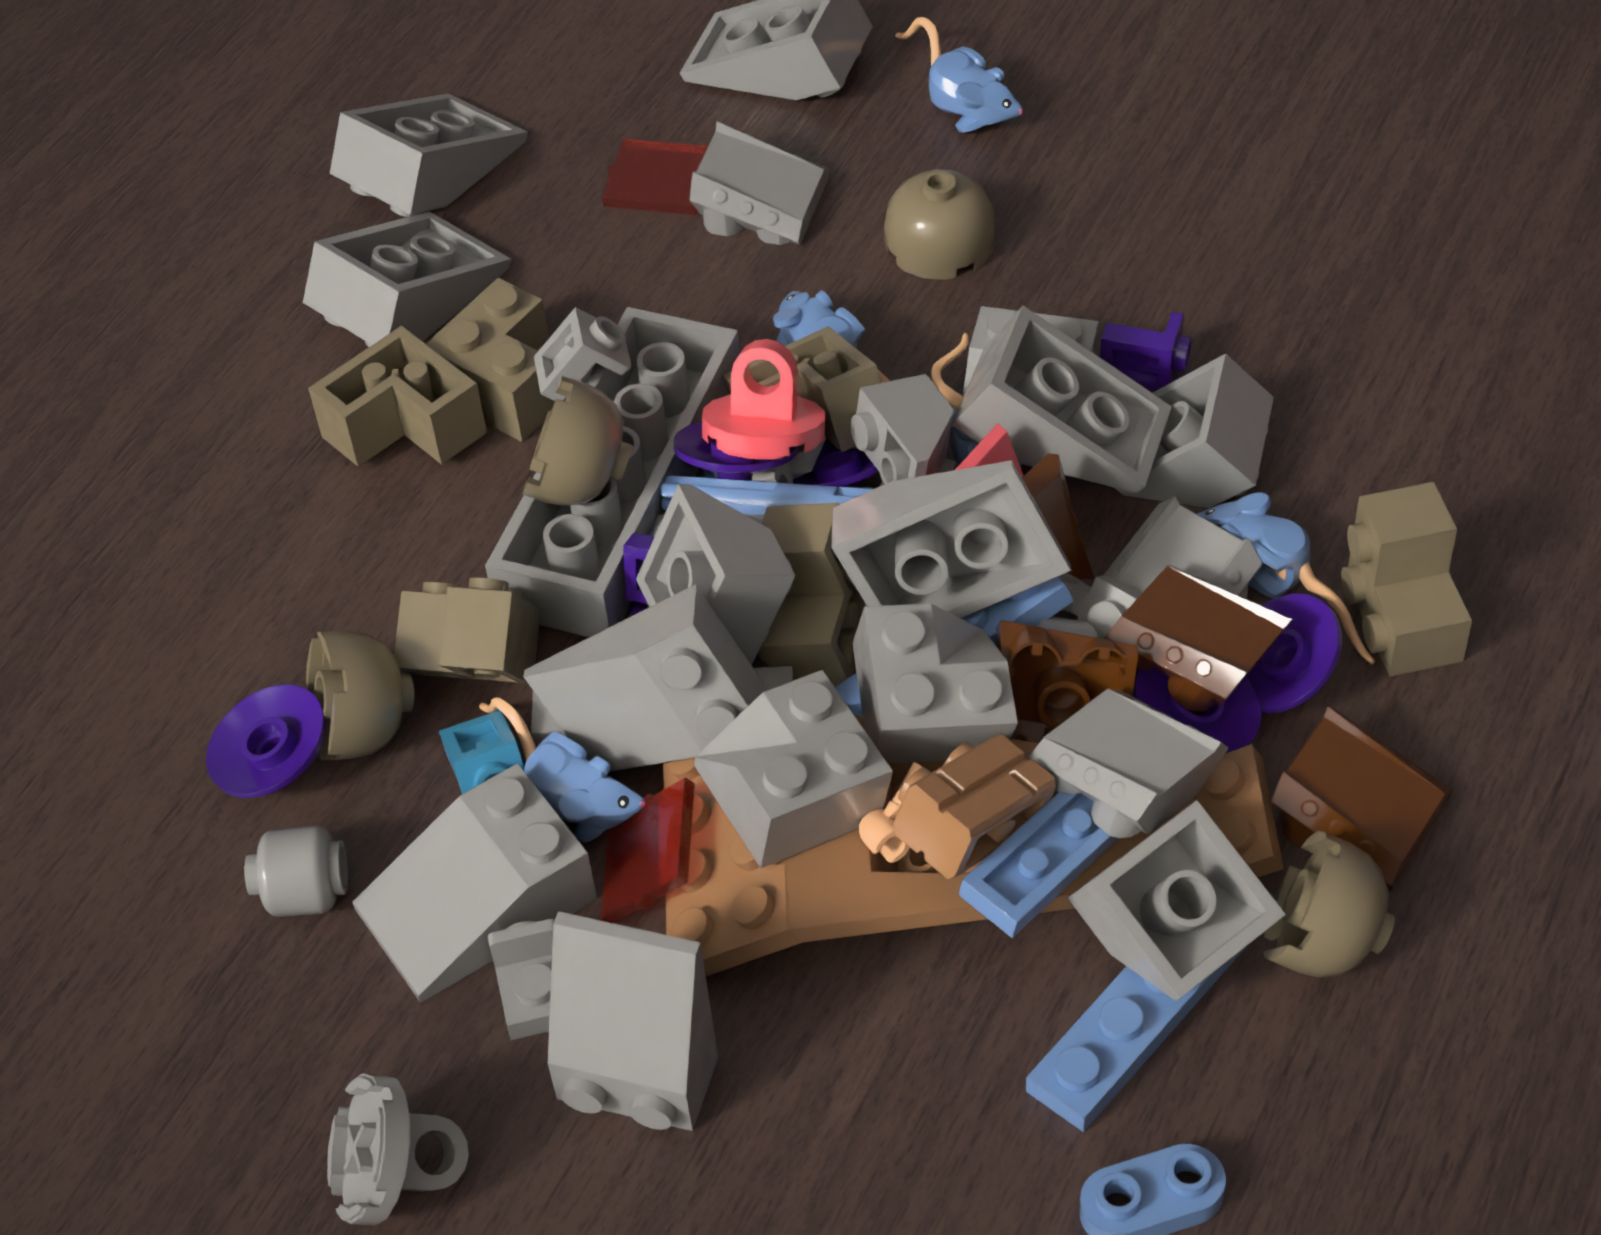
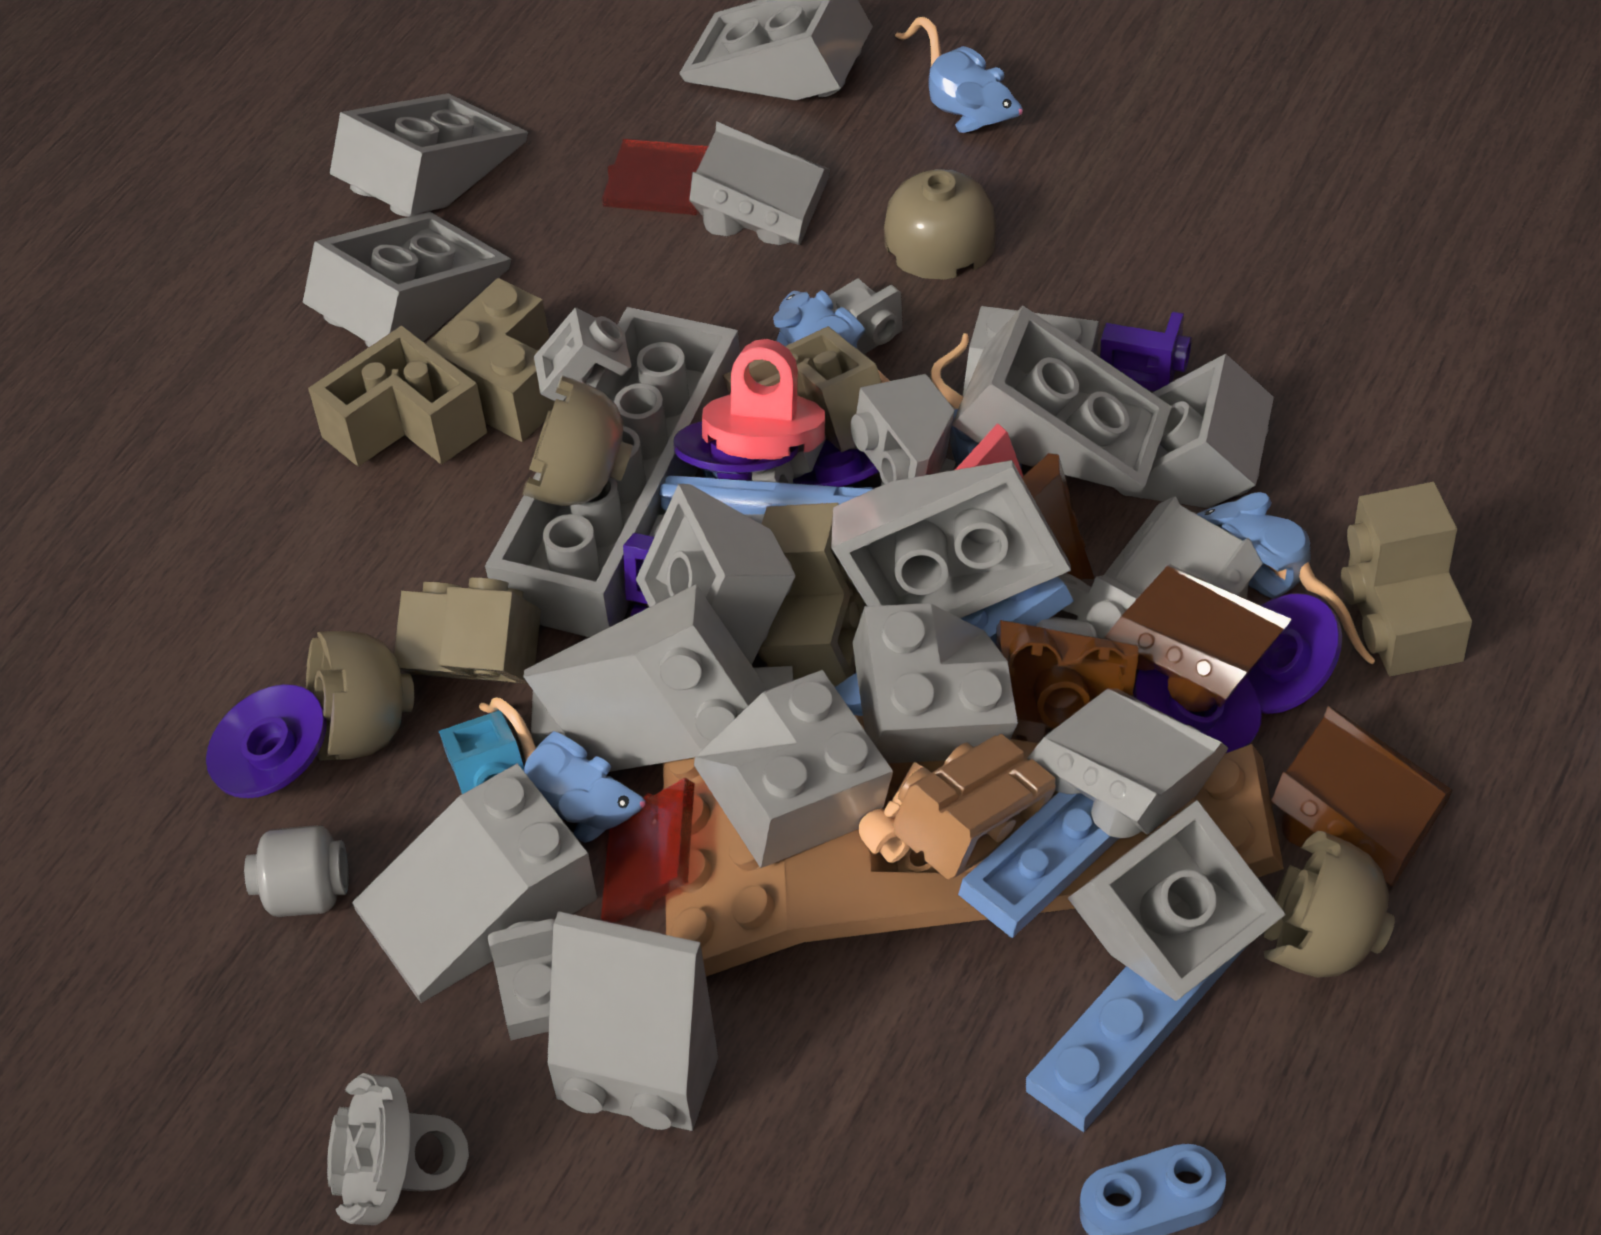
none -> light grey bracket [829,279,902,354]

